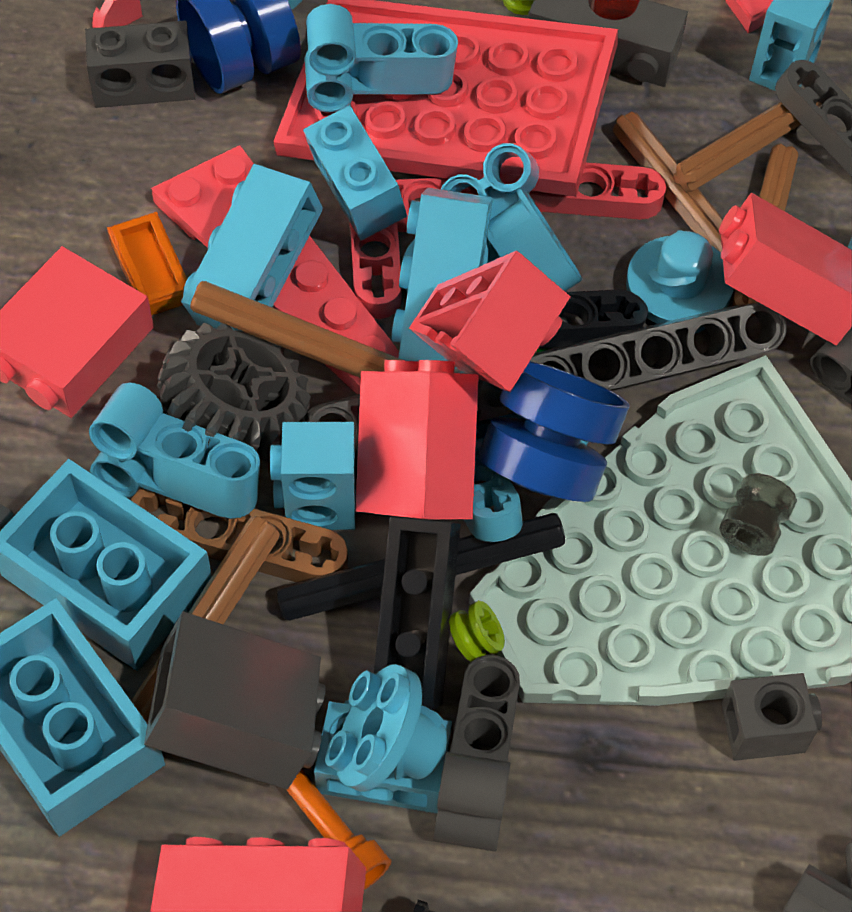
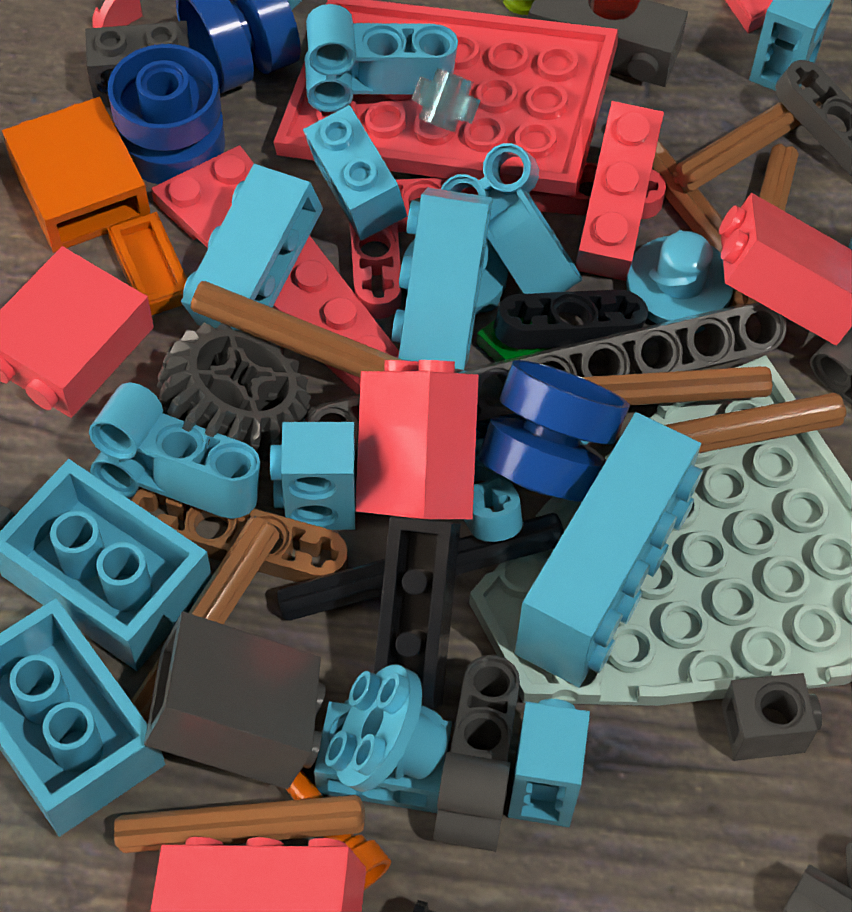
coral wedge [409,250,571,392] -> none
lime bush [449,600,505,662] -> none
clear smoke wheel [719,473,797,556] -> none
none -> orange brick [2,96,150,253]
none -> blue wheel [108,44,225,184]
none -> medium nougat axle [114,795,365,853]
none -> clear light blue gear [411,68,481,132]
none -> medium azure brick [508,699,590,827]
none -> medium azure brick [515,412,703,688]
none -> coral brick [575,101,664,281]
none -> medium nougat axle [581,366,772,405]
none -> medium nougat axle [665,393,846,453]

